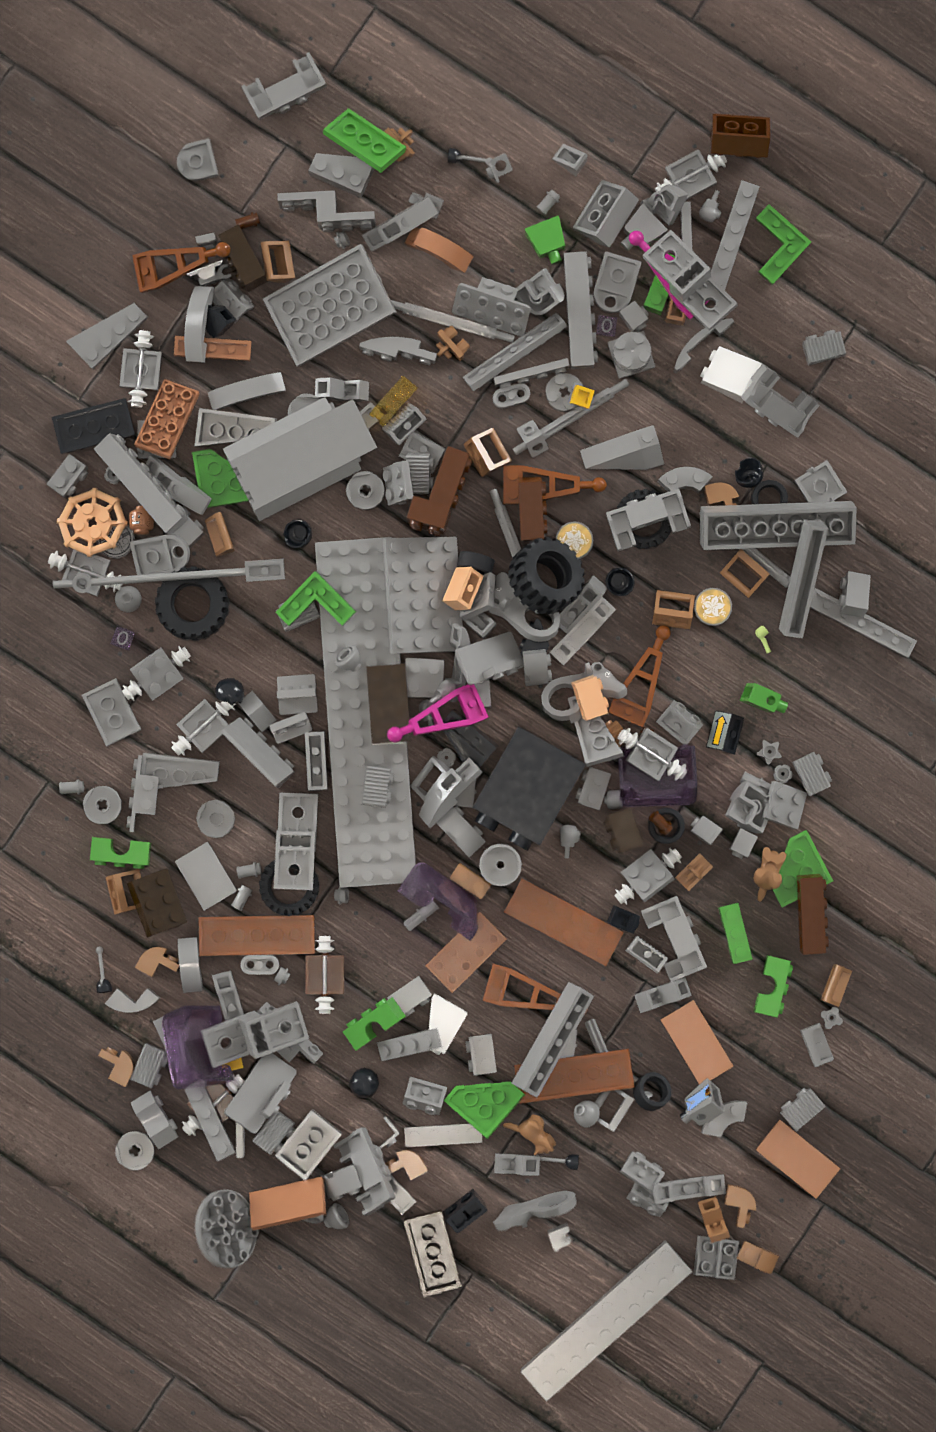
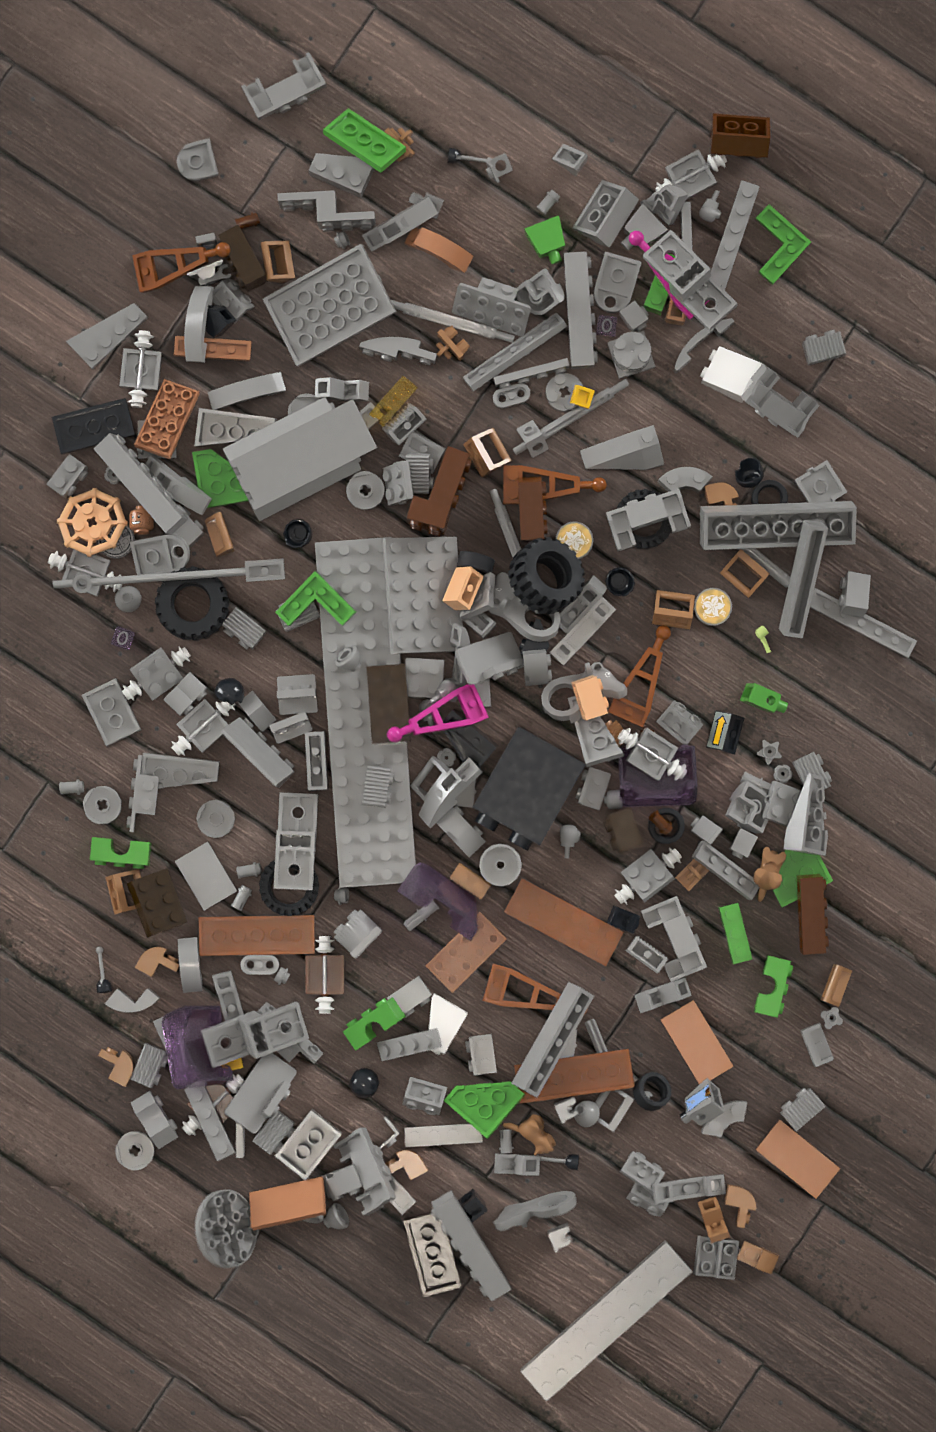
none -> light grey brick [164,672,207,716]
none -> light grey brick [222,607,267,650]
none -> light grey piece [334,909,383,958]
none -> light grey brick [431,1190,511,1301]
none -> light grey pin [499,1130,514,1154]
none -> light grey hinge [554,1096,578,1124]
none -> light grey plate [692,841,759,900]
none -> light grey wedge [784,774,828,856]

